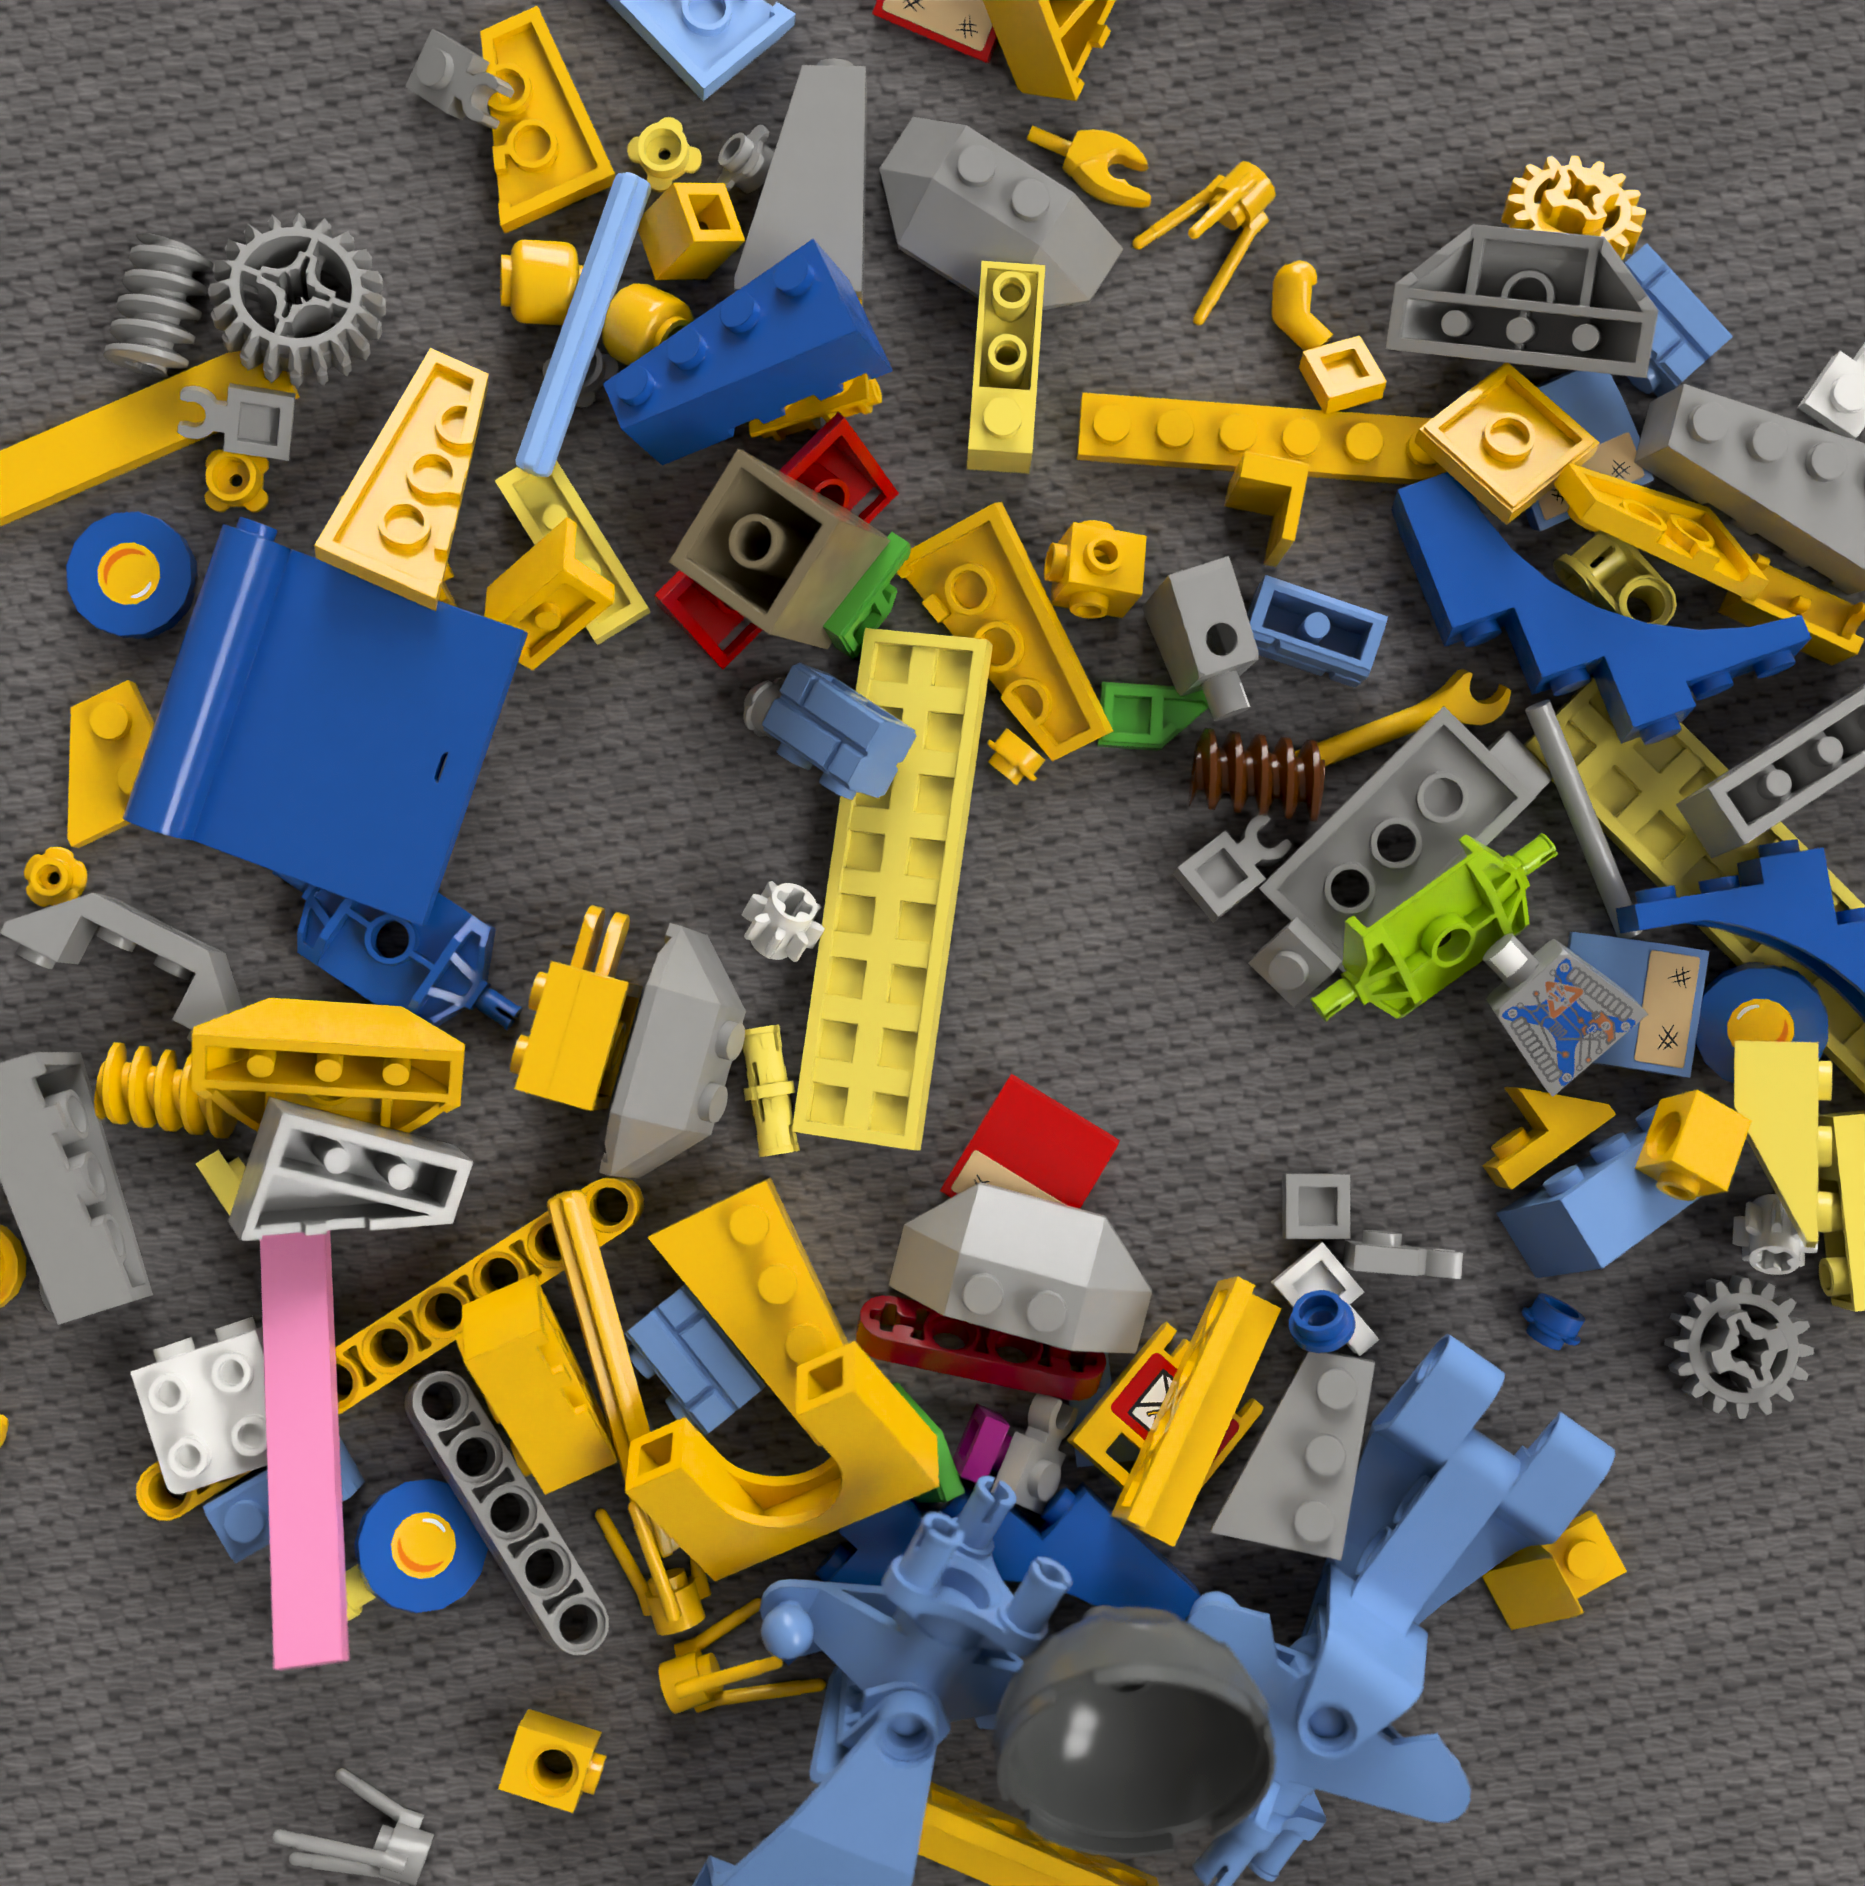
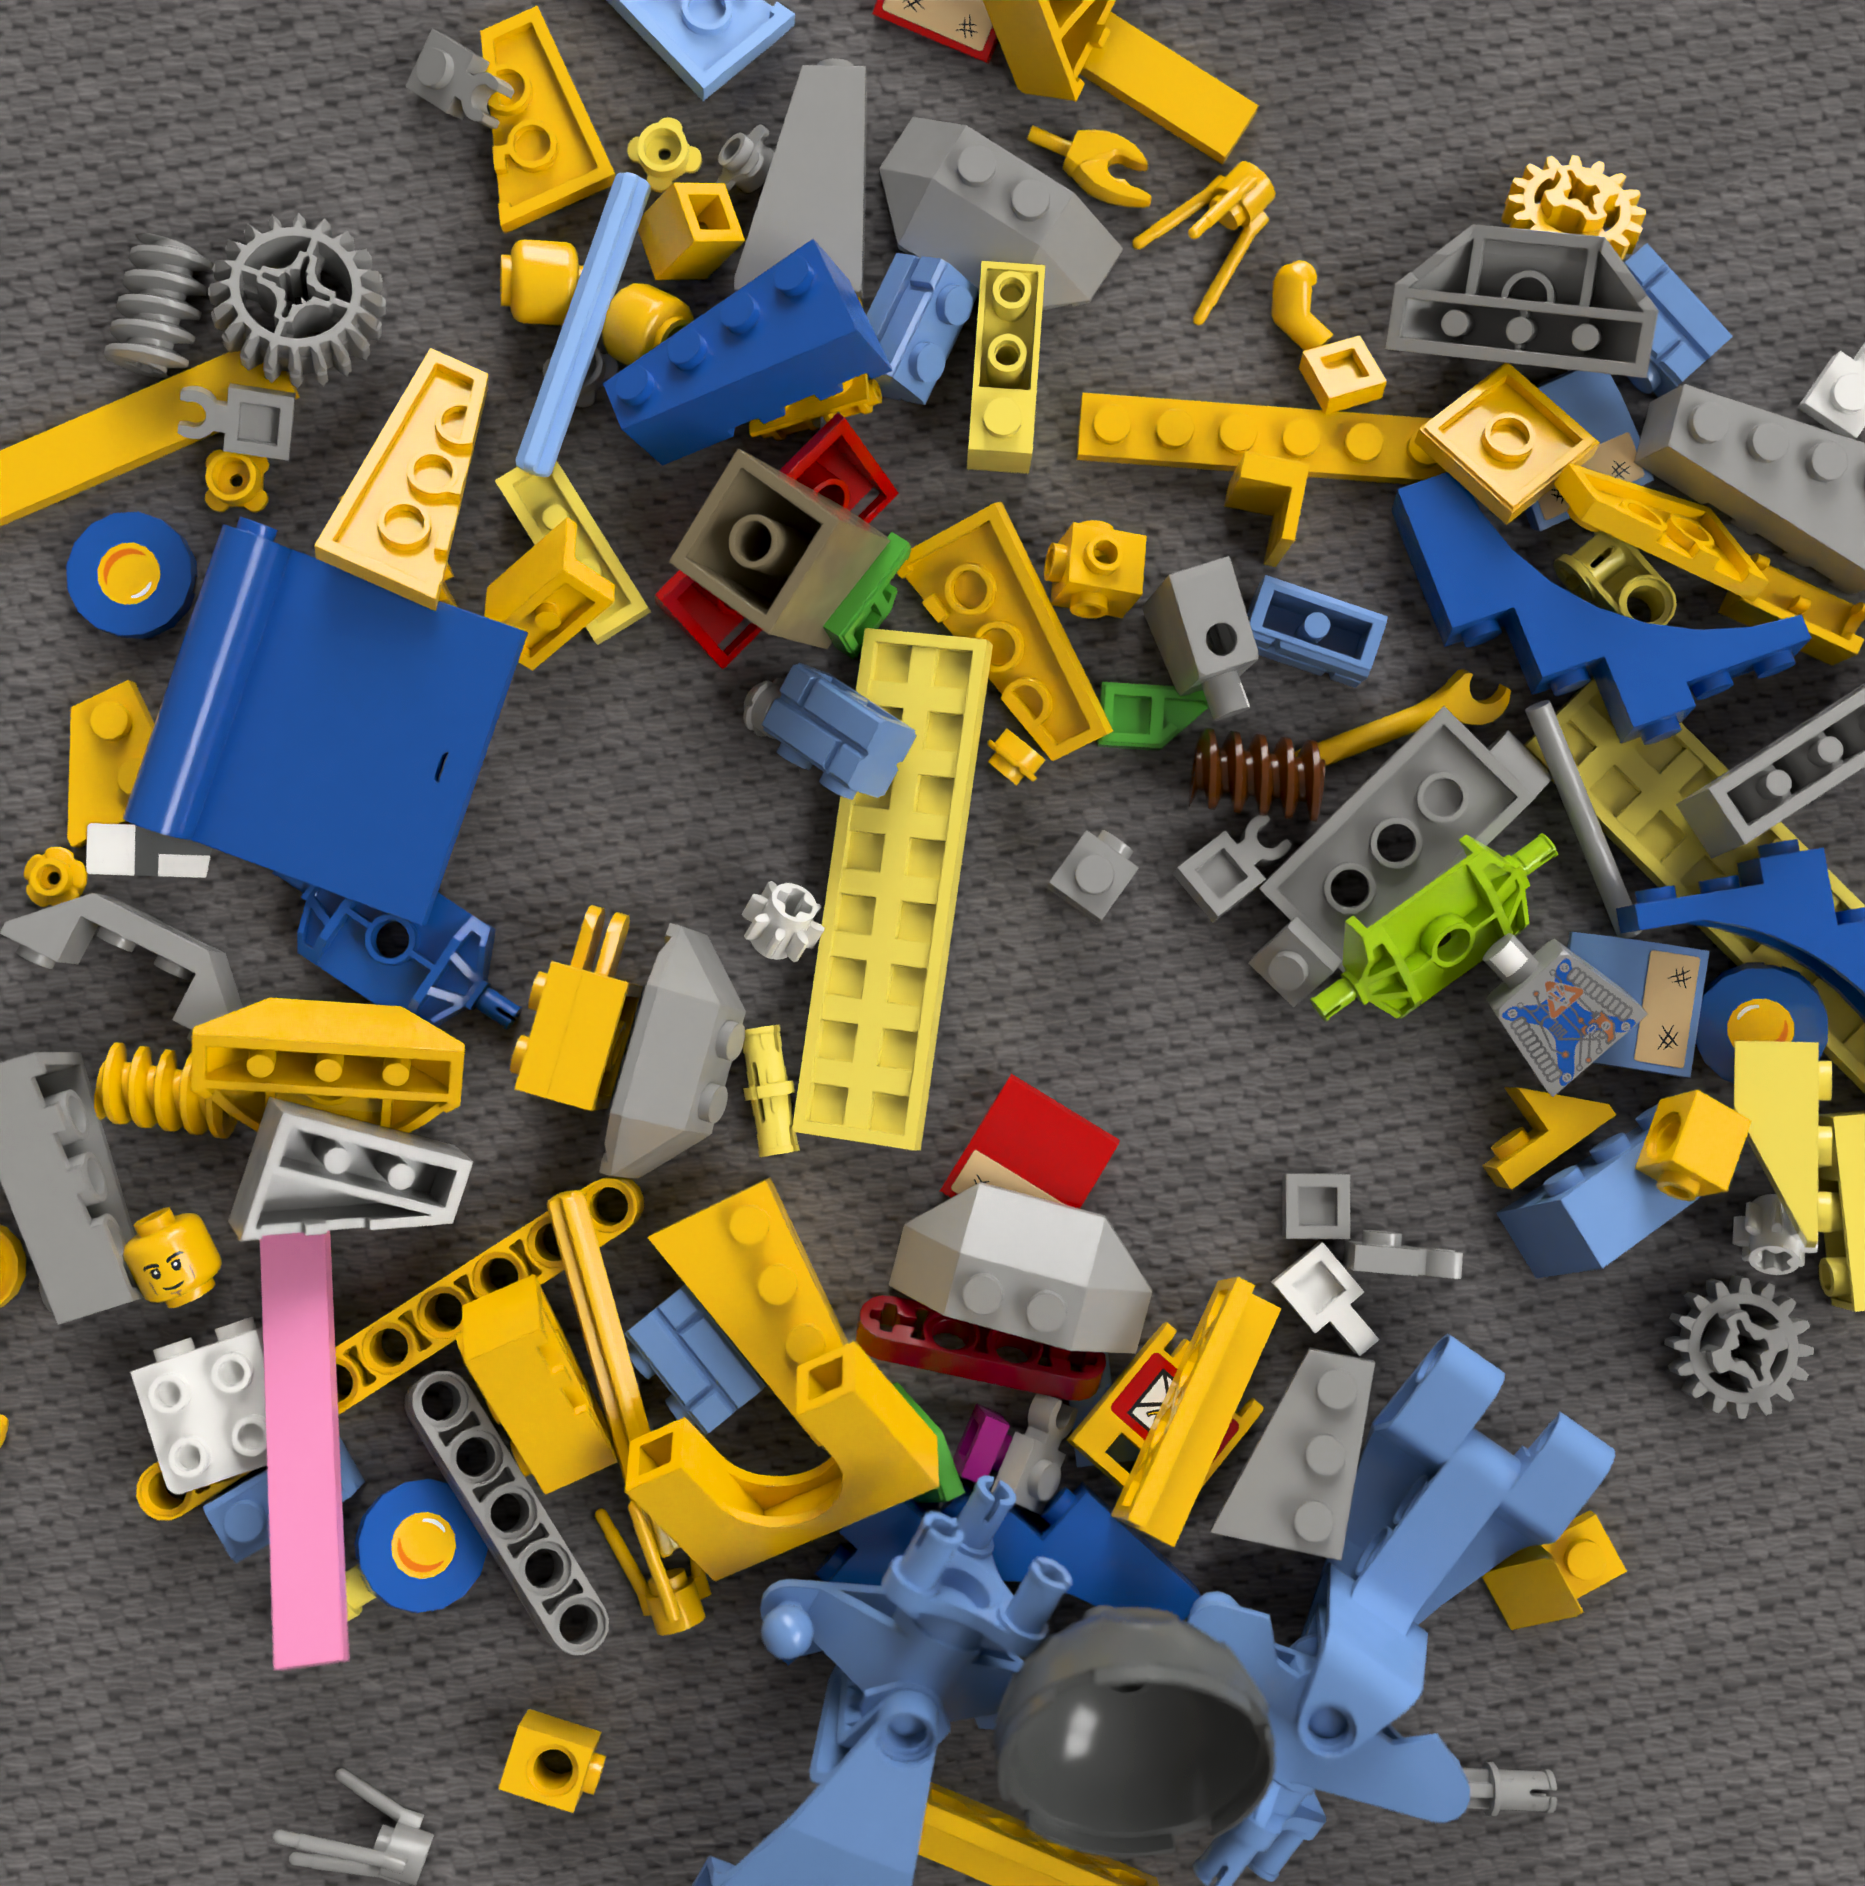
light yellow plate [196,1150,246,1216] -> none
yellow plant [659,1598,826,1714] -> none
blue plate [1289,1290,1355,1353] -> none
blue plate [1522,1293,1585,1351] -> none
none -> white sticker [86,823,212,878]
none -> yellow head [123,1207,222,1308]
none -> medium blue brick [866,253,979,405]
none -> light grey brick [1045,830,1139,924]
none -> yellow tile [1080,11,1259,165]
none -> light grey axle [1462,1762,1557,1817]

